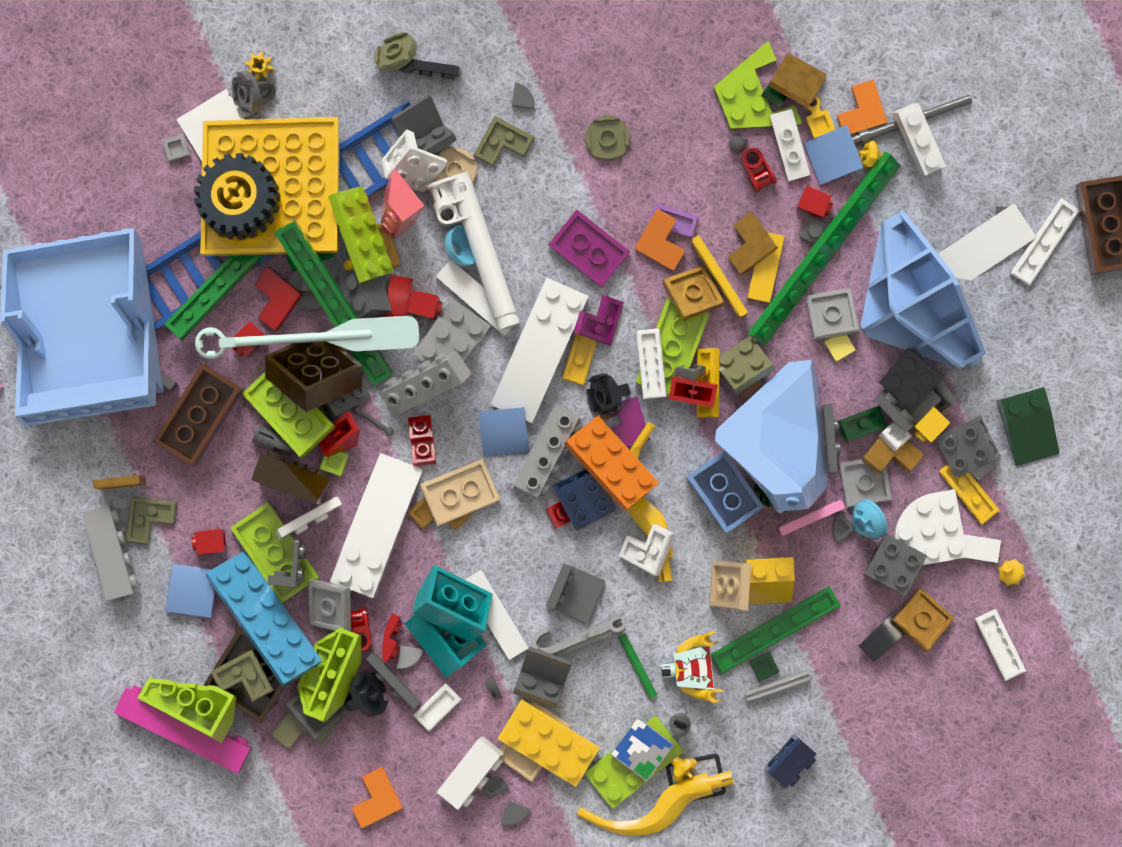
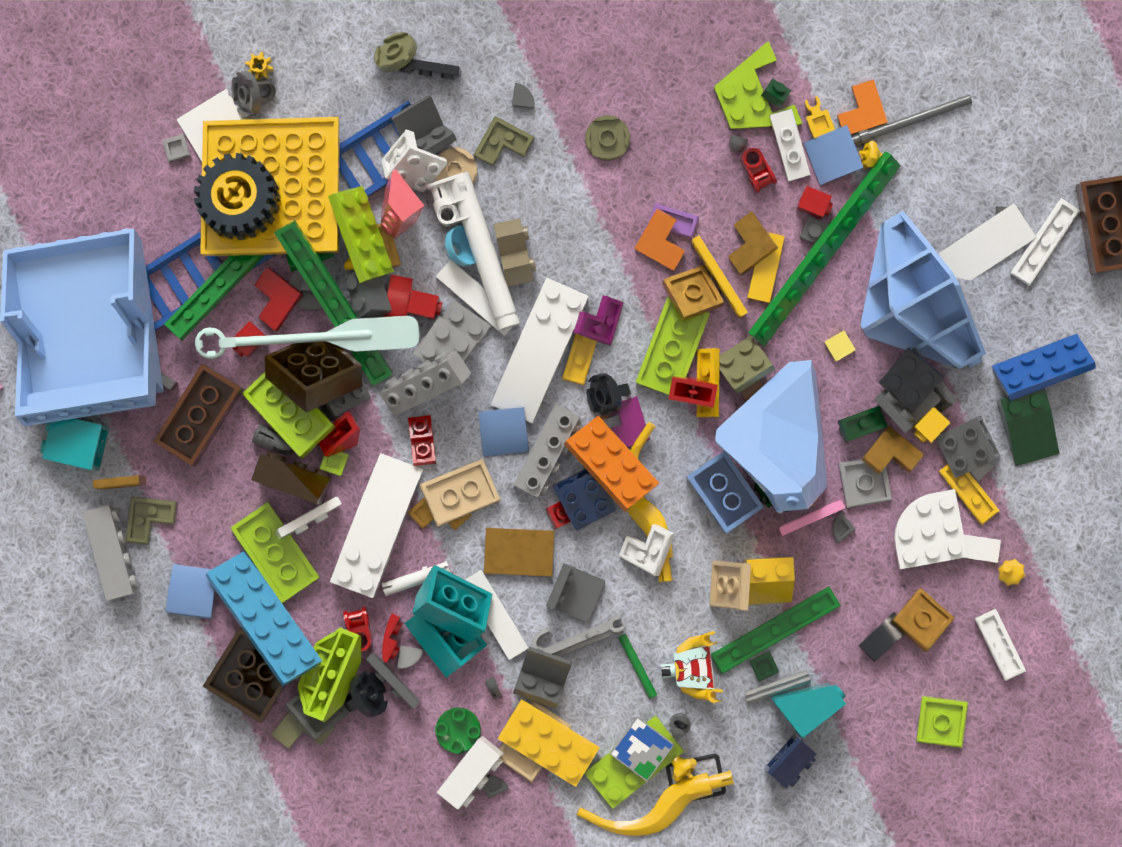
dark pink brick [114,685,252,774] -> none
lime wedge [138,678,236,743] -> none
red brick [191,529,227,555] -> none
olive tile [211,650,274,702] -> none
dark grey bracket [267,540,307,587] -> none
light grey tile [308,579,351,631] -> none
orange tile [352,766,403,828] -> none
dark grey hinge [353,406,394,436] -> none
white tile [413,683,462,731] -> none
dark grey tile [501,801,530,825] -> none
magenta plate [548,209,630,288] -> none
white plate [636,328,666,400] -> none
dark grey tile [675,365,706,381] -> none
pearl gold tile [769,53,827,108] -> none
light grey tile [806,288,860,341] -> none
dark grey plate [821,403,840,473] -> none
medium azure piece [852,499,888,540] -> none
dark grey bracket [863,534,927,595] -> none
white tile [879,422,912,452] -> none
white brick [892,103,946,176] -> none
none -> teal slope [40,419,109,471]
none -> white pin [382,561,451,597]
none -> green dish [435,707,481,754]
none -> pearl gold tile [484,528,554,576]
none -> dark tan brick [494,218,536,287]
none -> teal slope [770,683,846,738]
none -> lime tile [916,696,968,748]
none -> blue plate [992,334,1096,401]

